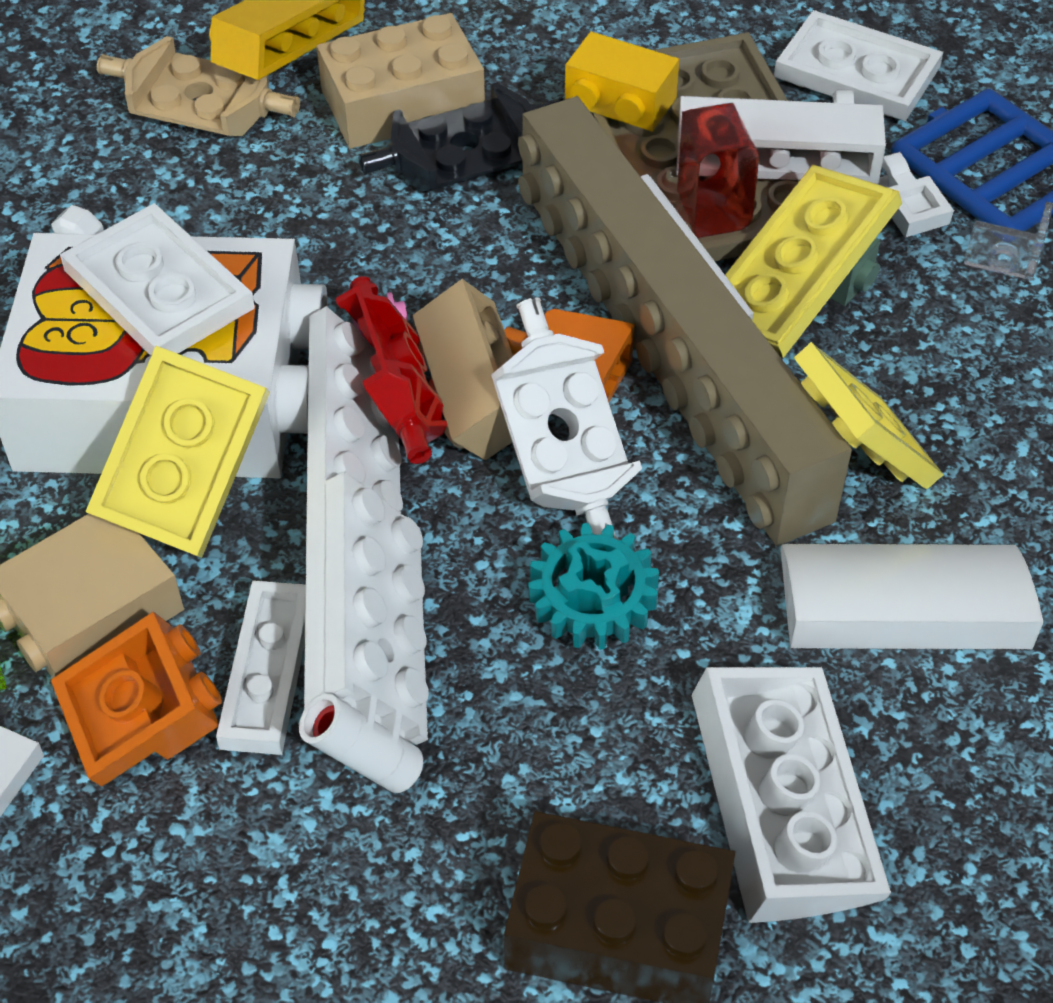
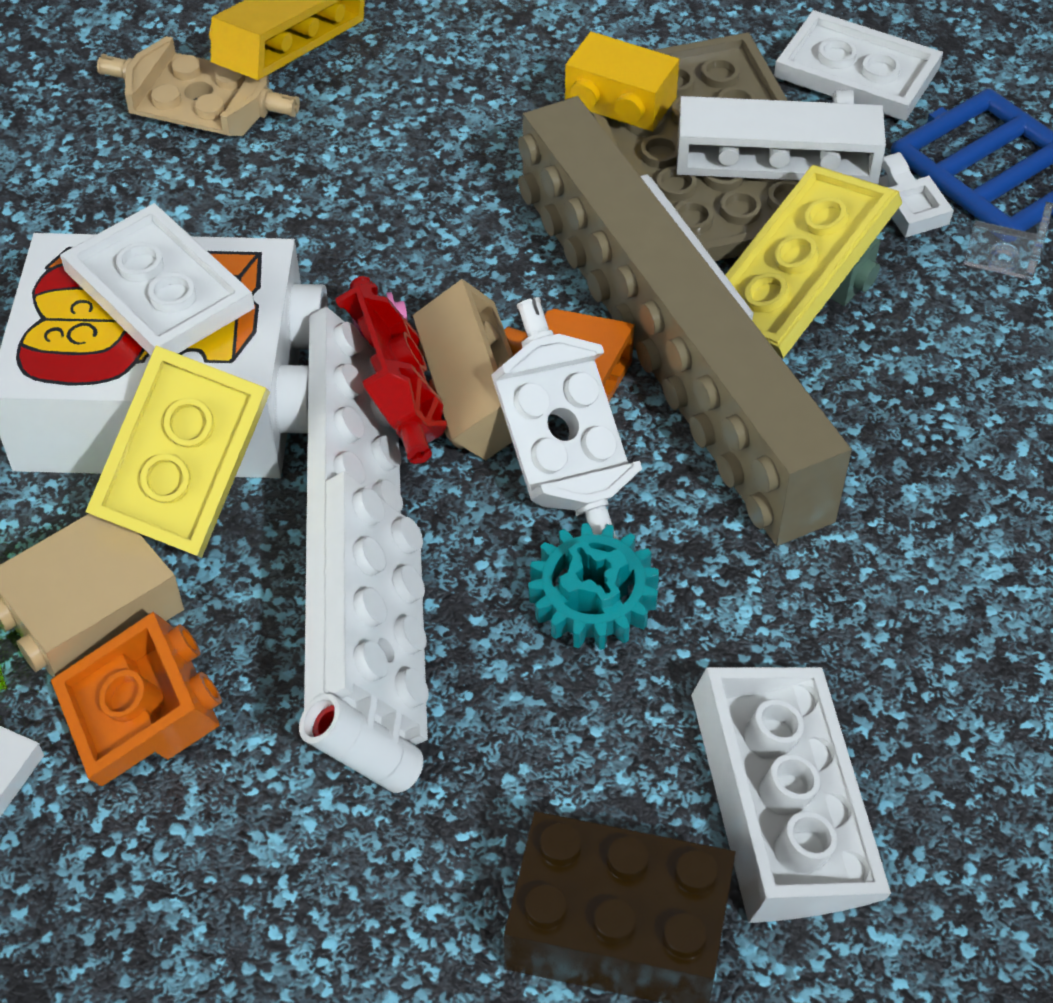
white tile [51,205,104,234] -> none
white plate [216,580,306,755] -> none
tan brick [316,13,485,149] -> none
black plate [358,82,563,191] -> none
clear red piece [677,103,759,238] -> none
white slope [781,544,1043,649] -> none
light yellow plate [794,342,944,490] -> none

